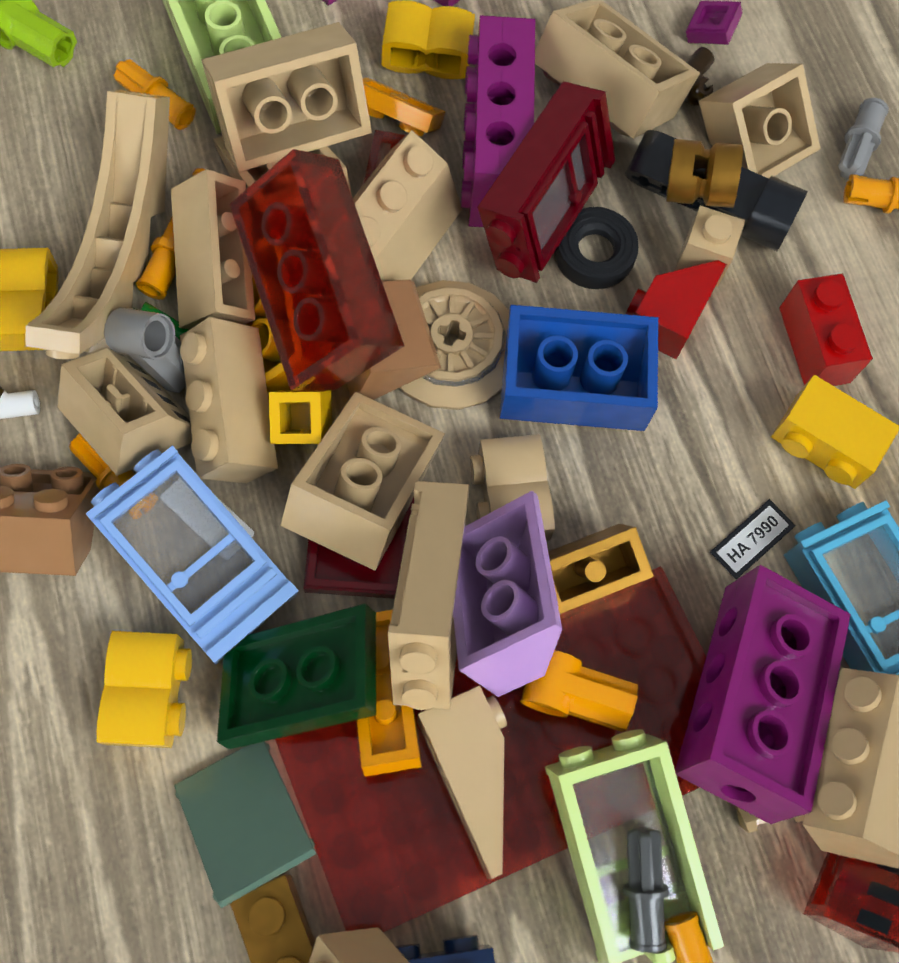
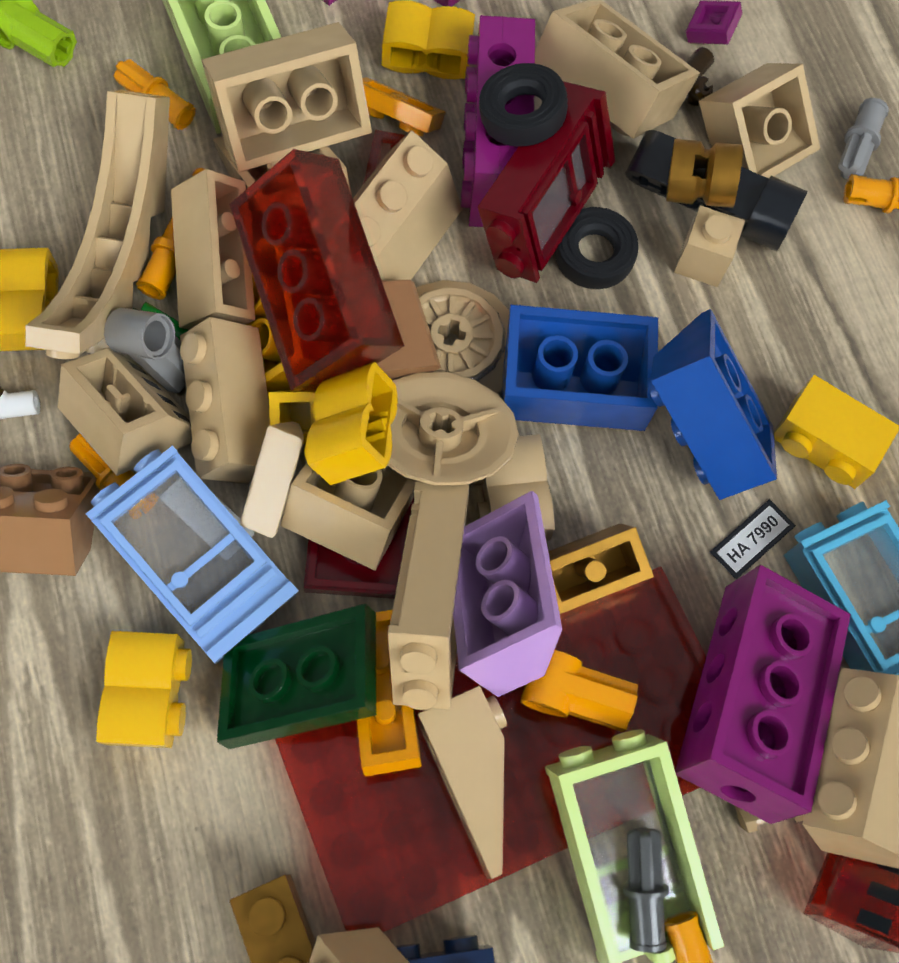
sand green piece [174,741,317,908] -> none
red slope [626,260,727,359] -> none
red brick [779,273,873,386] -> none
none -> tan slope [240,421,304,538]
none -> yellow brick [304,362,398,485]
none -> tan piece [387,372,519,486]
none -> black tyre [479,63,568,147]
none -> blue slope [647,309,777,500]

